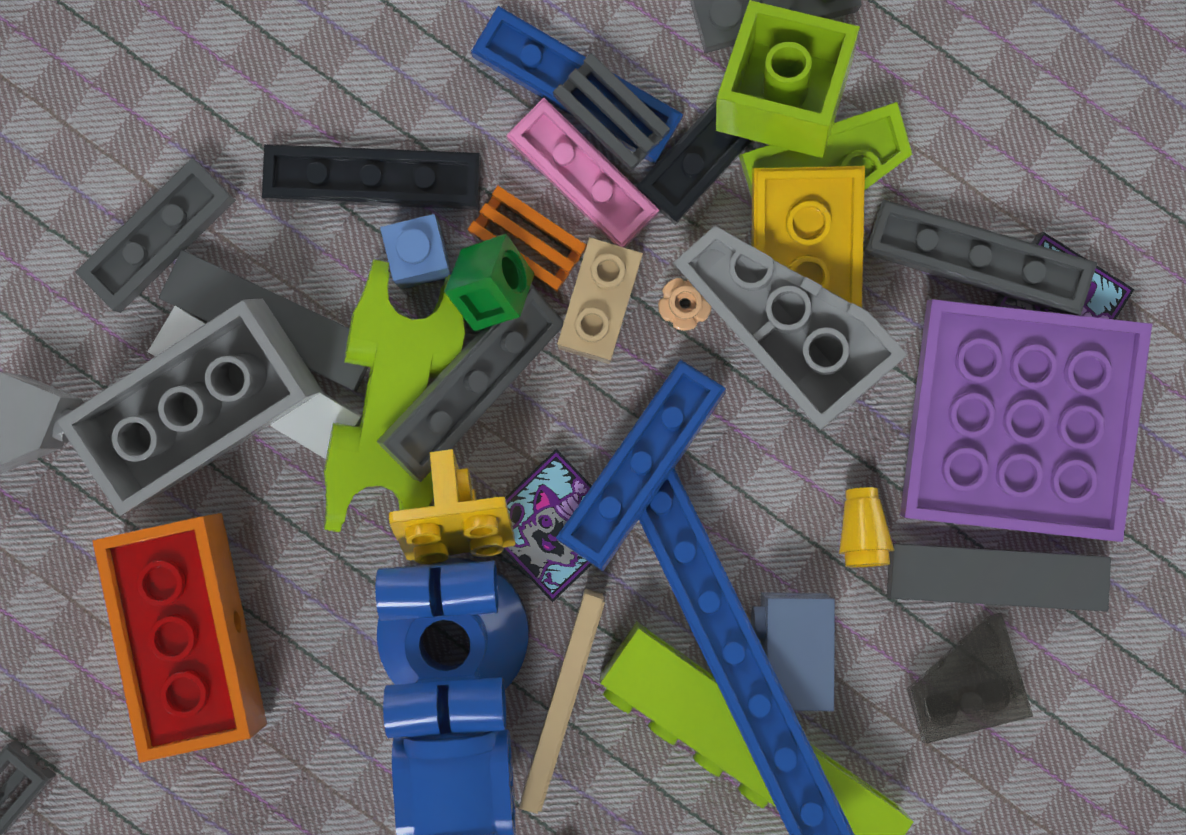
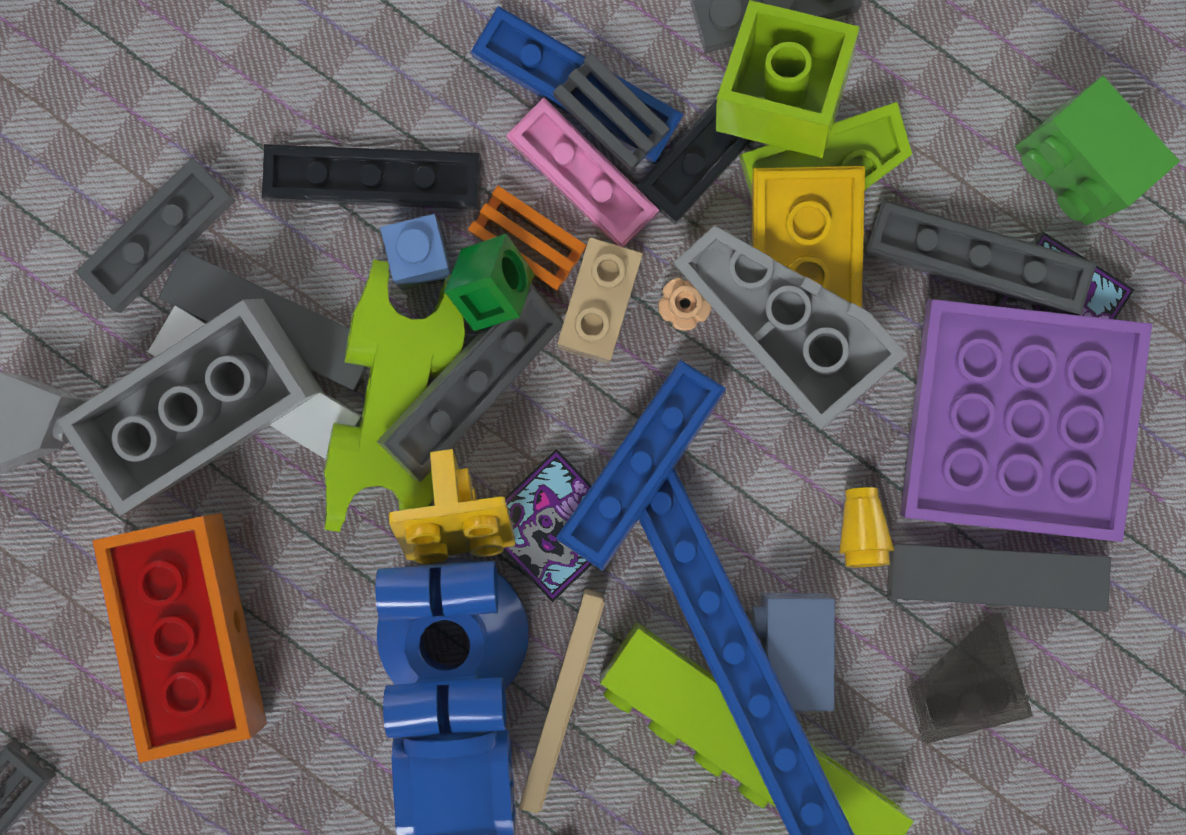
none -> bright green brick [1015,75,1180,226]

